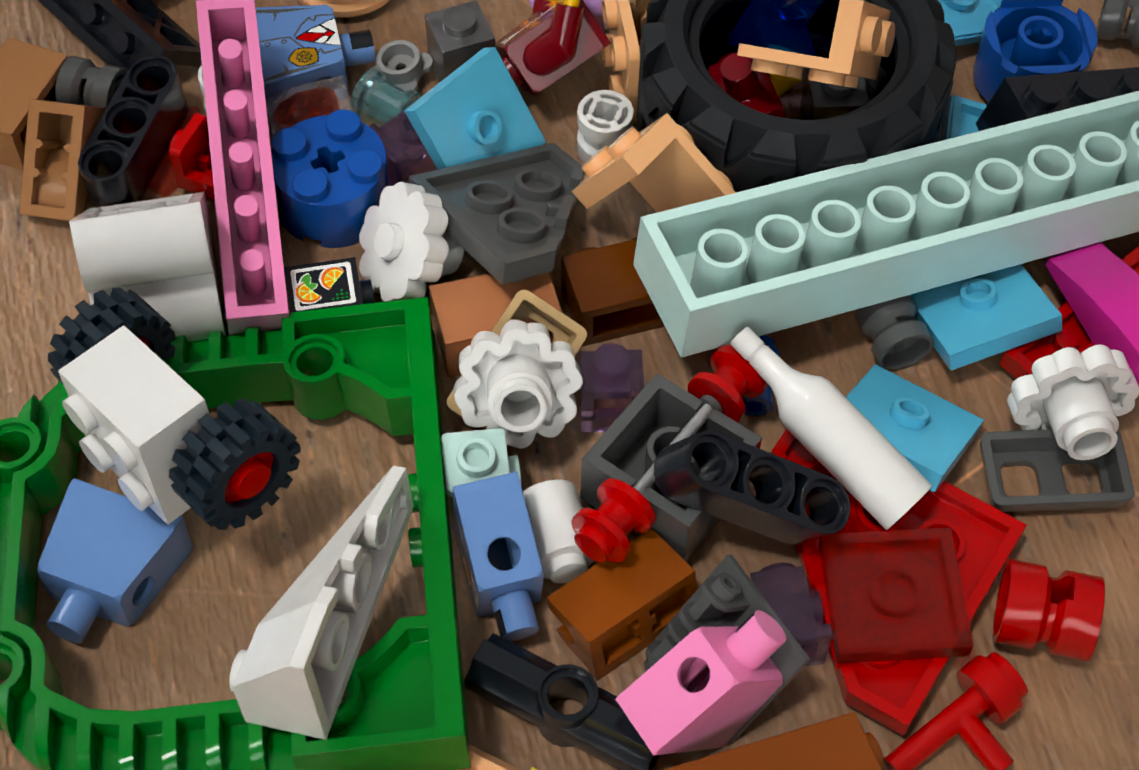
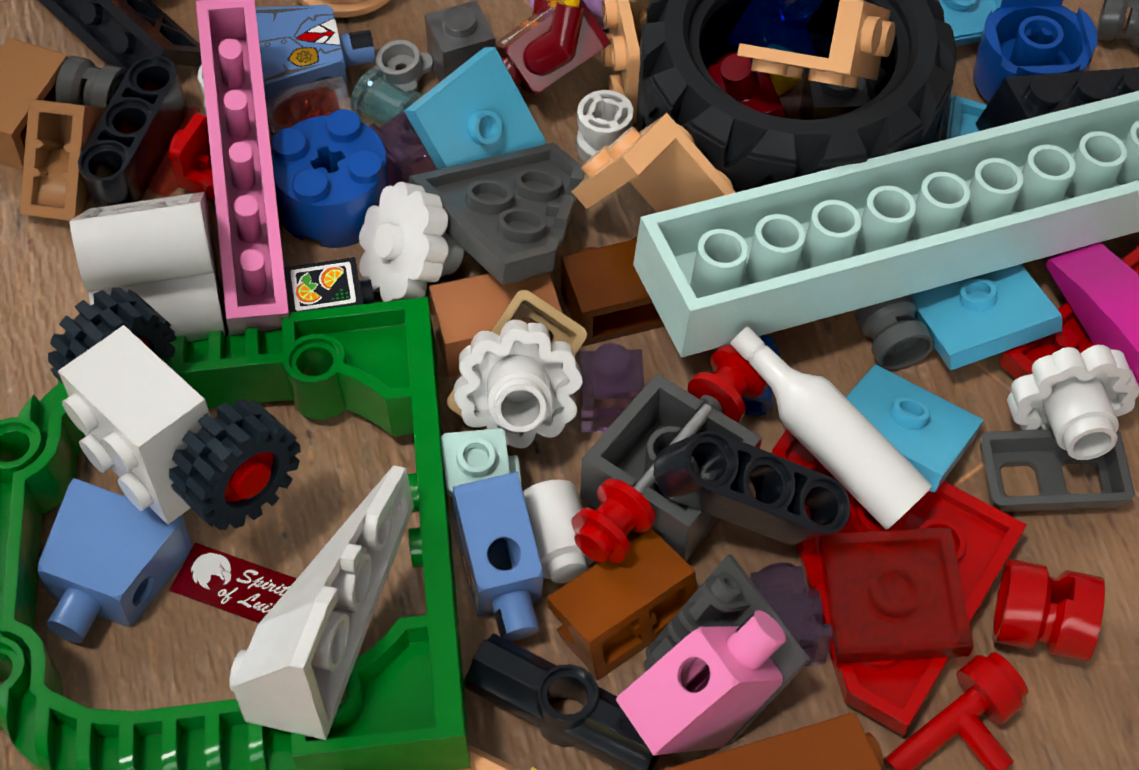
none -> dark red sticker [169,542,297,623]

